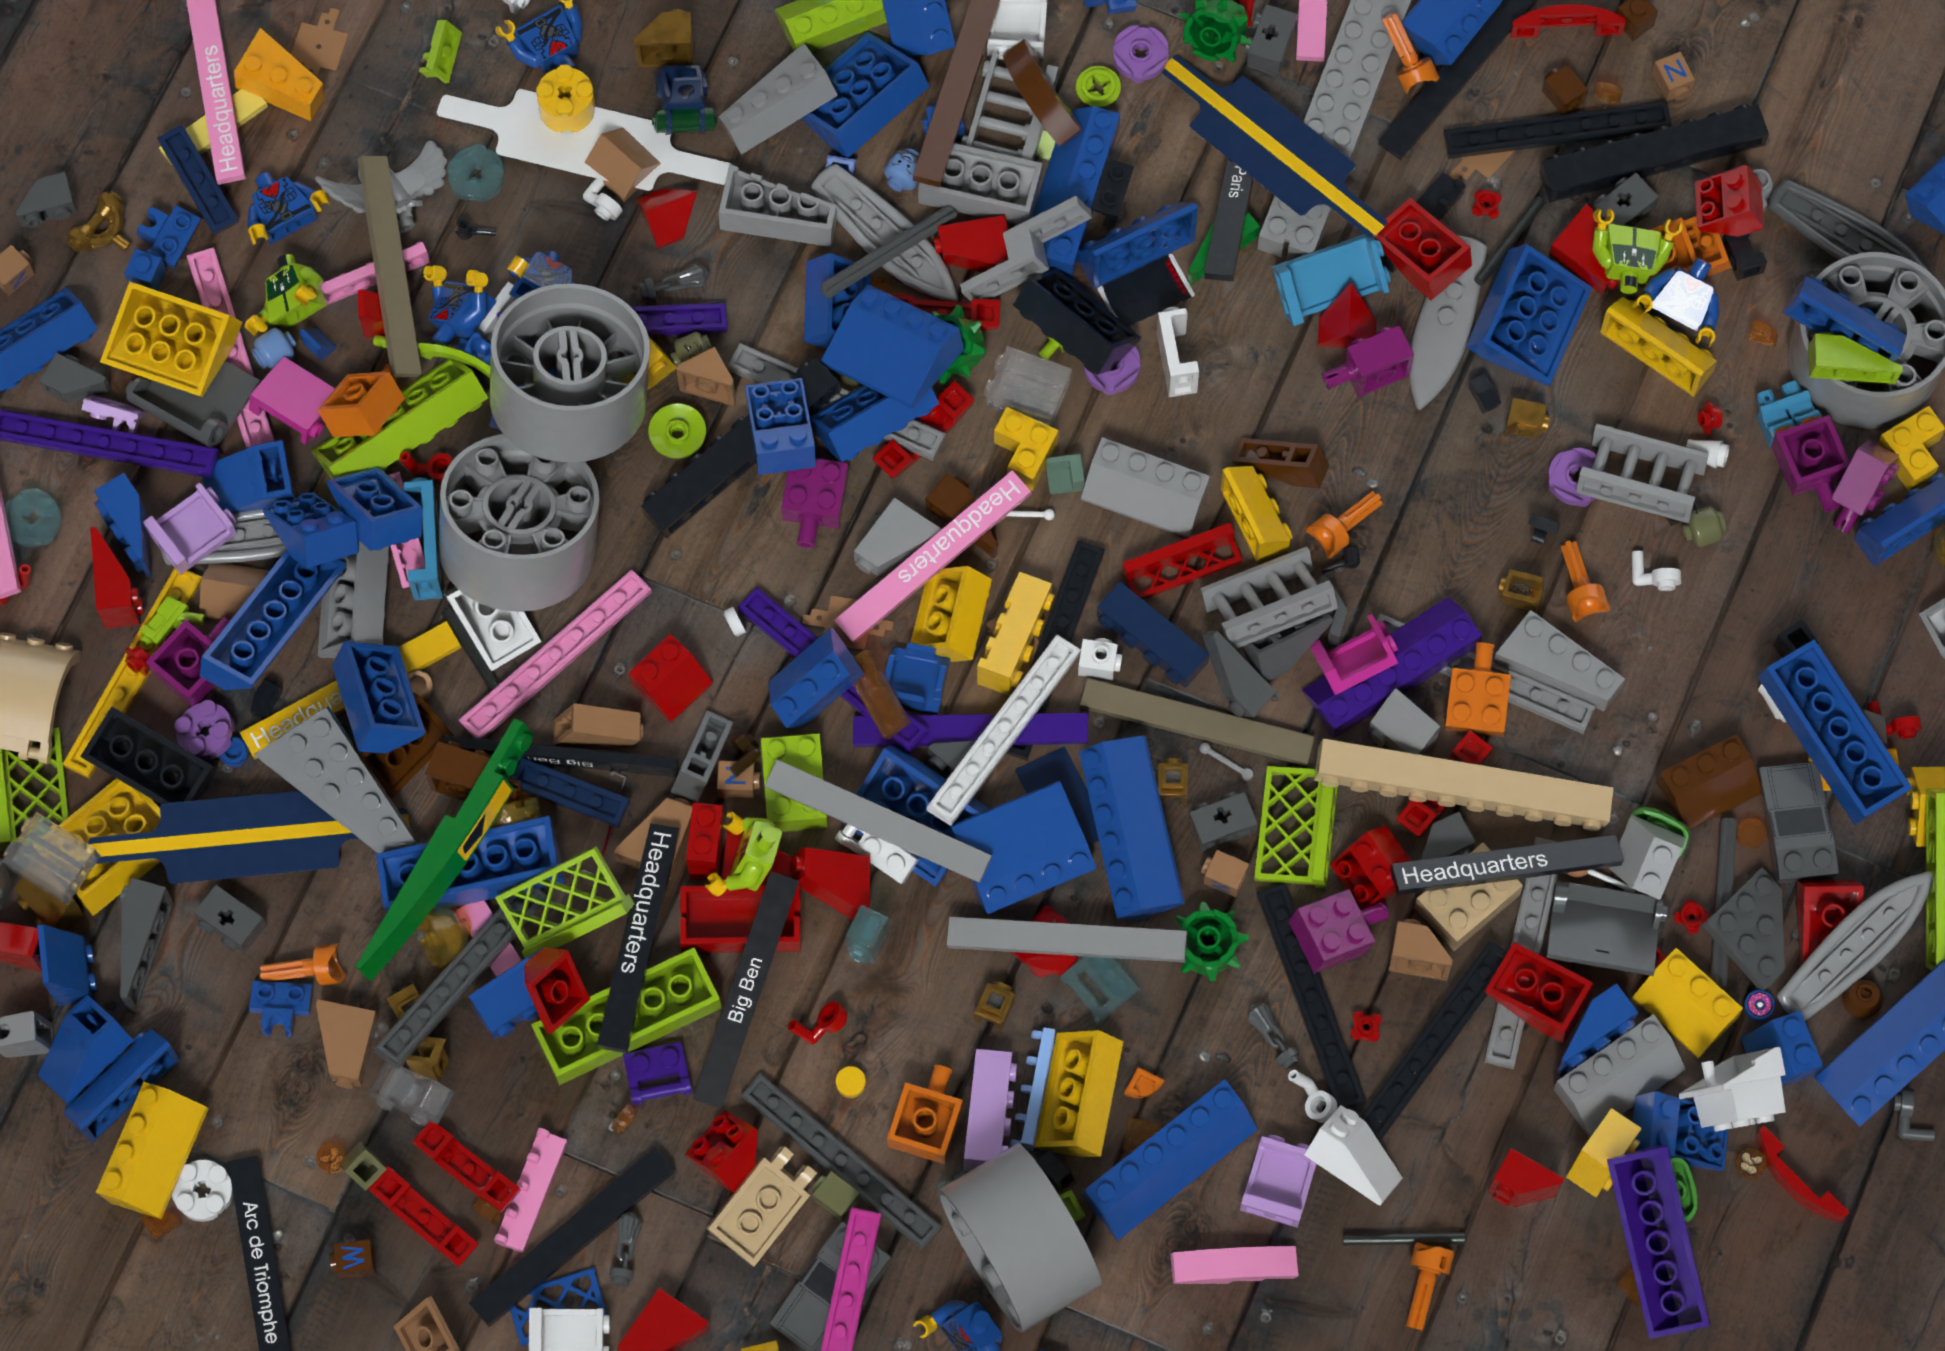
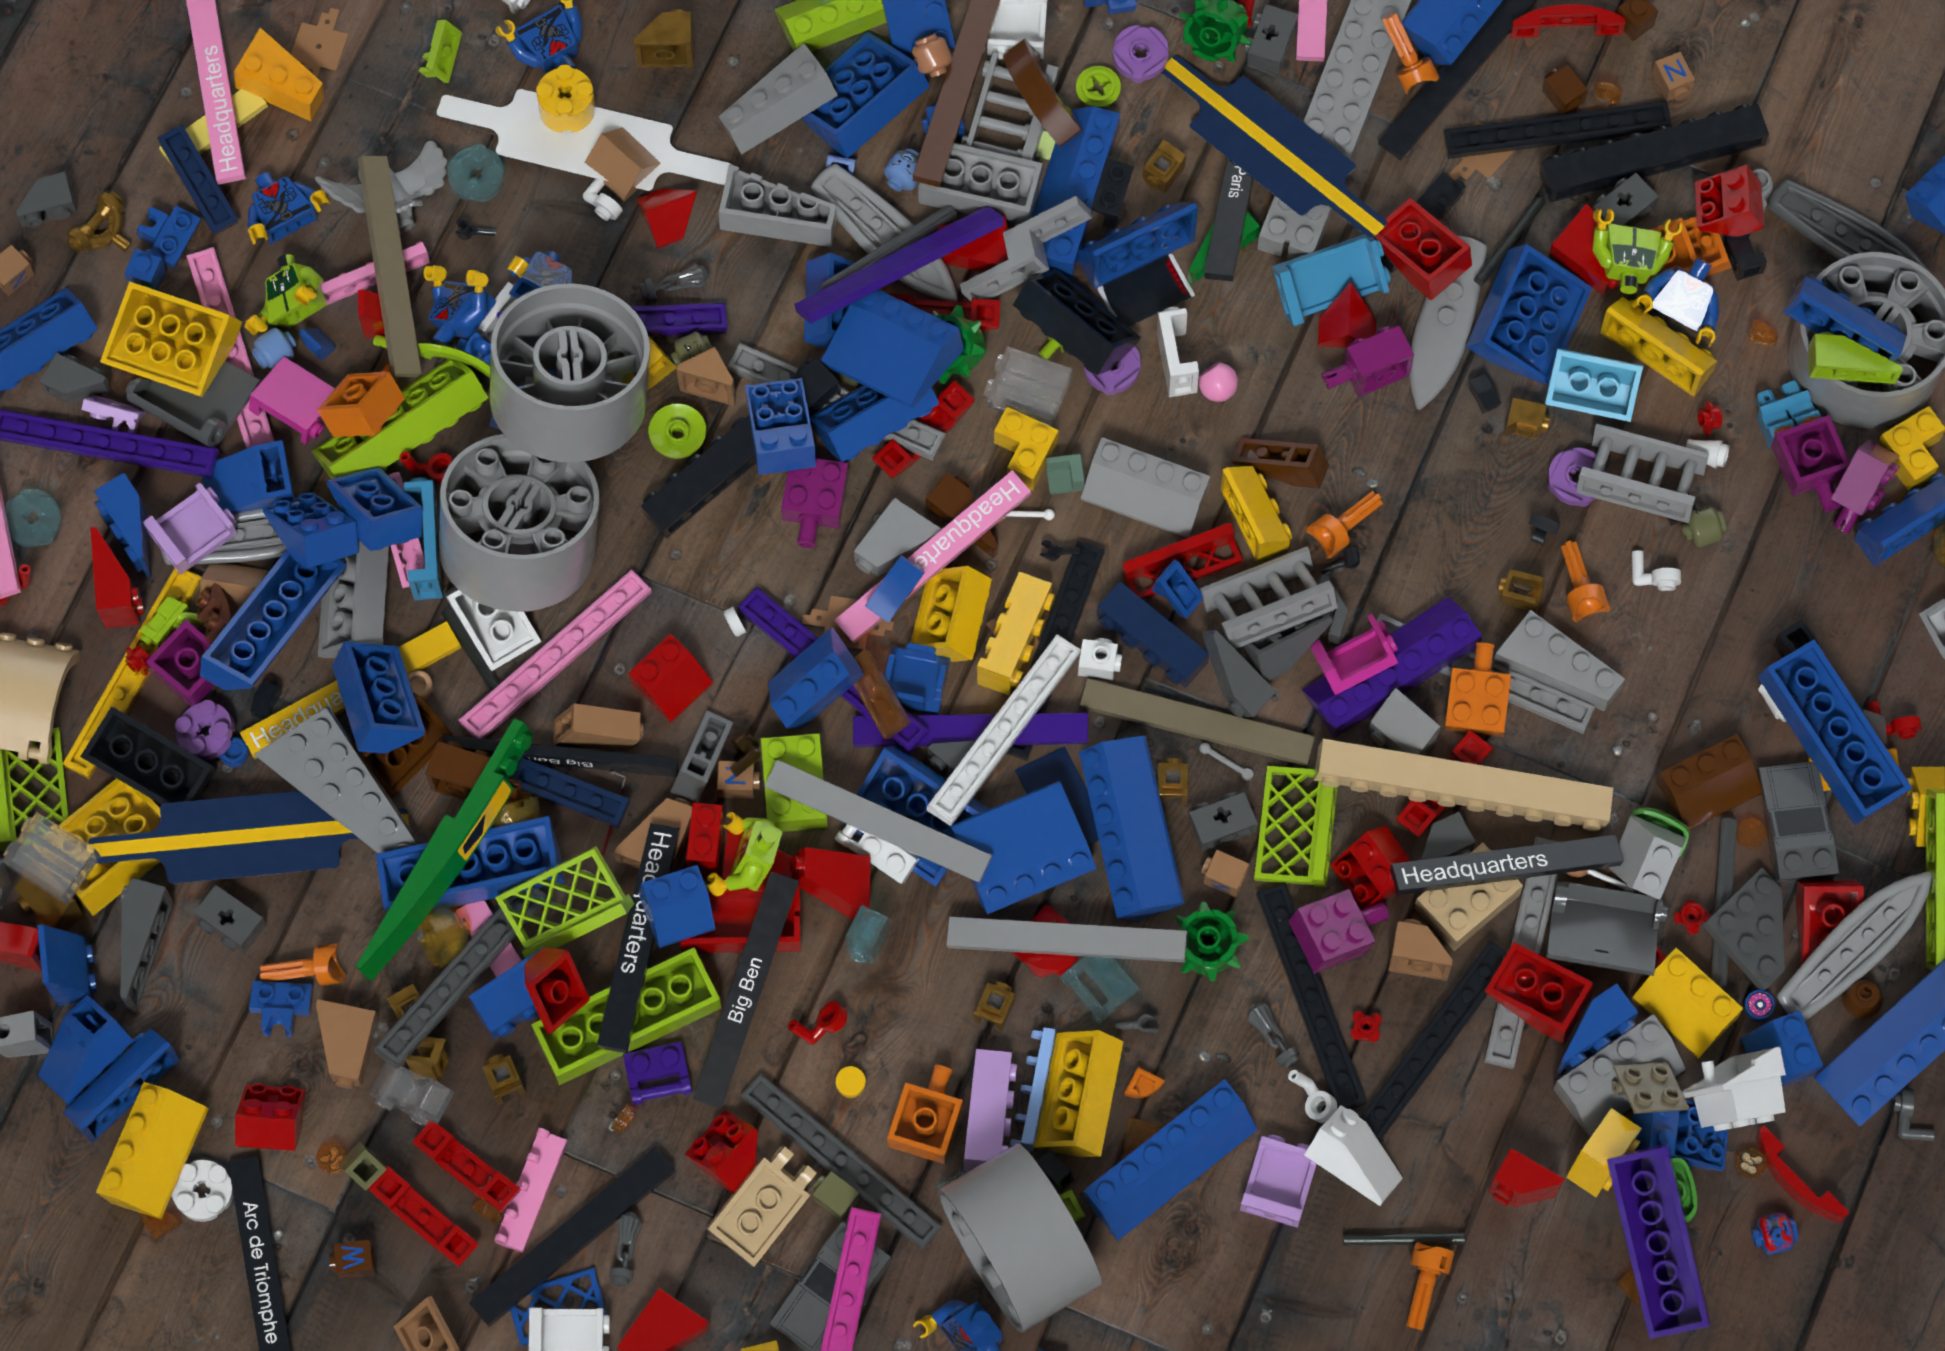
dark blue piece [652,65,717,135] -> none
bright pink slope [1170,1246,1299,1284] -> none
red plate [1471,190,1502,219] -> none
none -> copper slope [196,583,231,644]
none -> red slope [235,1083,306,1151]
none -> pearl gold window [482,1054,525,1105]
none -> blue slope [638,865,715,948]
none -> dark purple tile [794,206,1004,324]
none -> blue slope [865,555,925,623]
none -> nougat head [911,33,952,78]
none -> black hand [1040,540,1082,562]
none -> dark grey hand [1115,1014,1159,1034]
none -> pearl gold window [1142,140,1186,193]
none -> blue slope [1151,559,1203,619]
none -> bright pink piece [1198,362,1238,402]
none -> medium azure slope [1545,348,1643,422]
none -> dark tan hinge [1612,1062,1689,1114]
none -> blue head [1751,1213,1798,1255]

